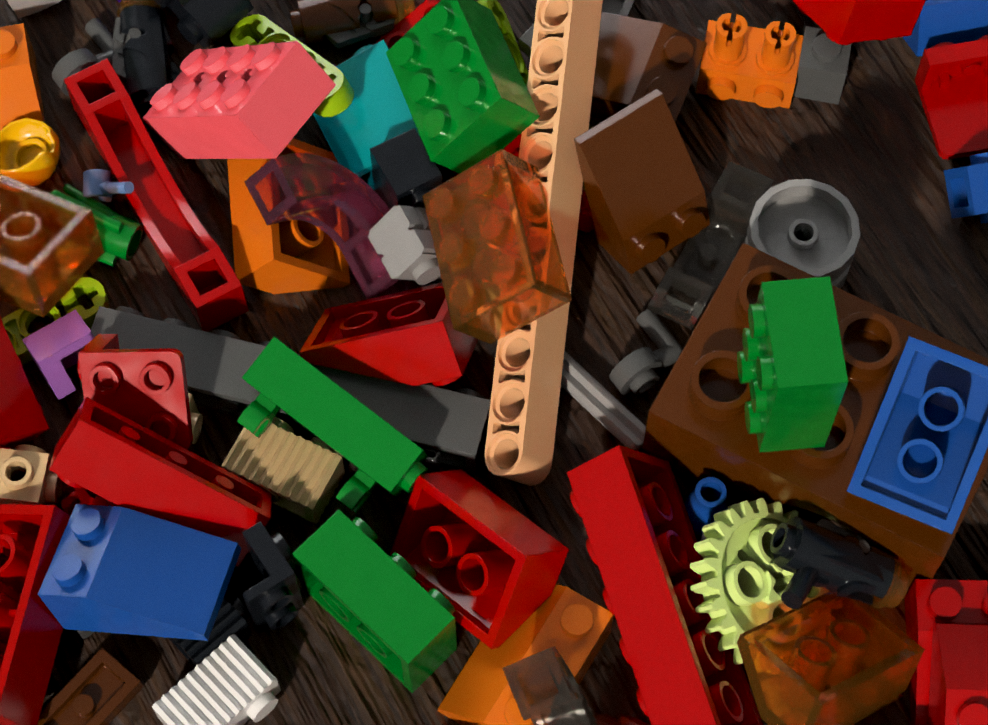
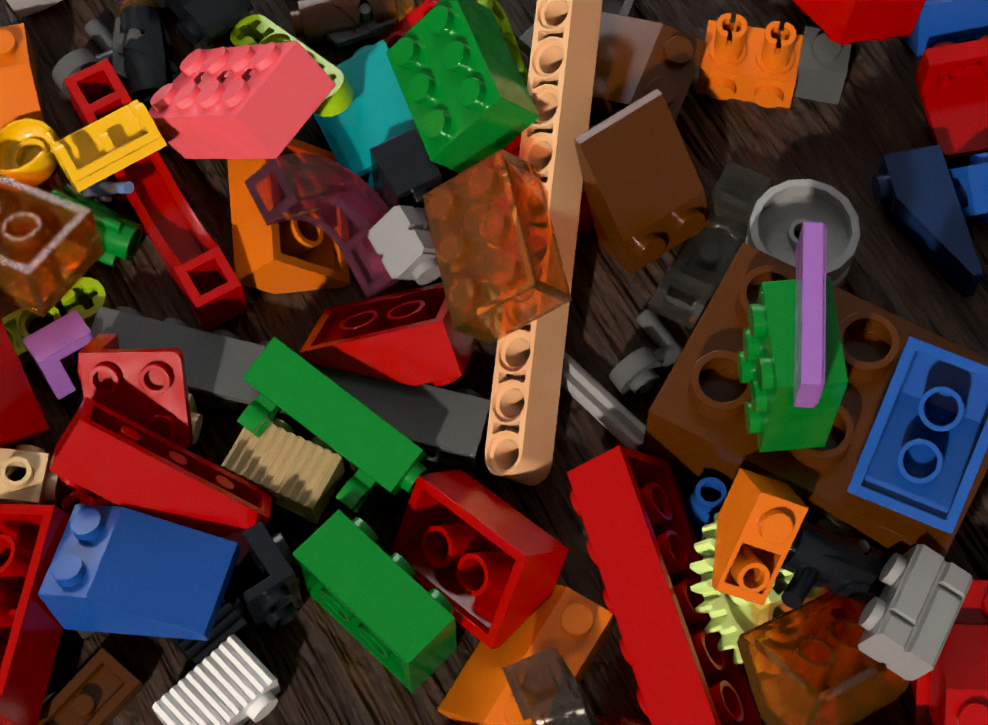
none -> yellow hinge [49,99,167,193]
none -> orange slope [712,468,809,605]
none -> medium lavender tile [794,221,827,408]
none -> light grey brick [857,544,973,681]
none -> dark blue slope [872,144,983,297]

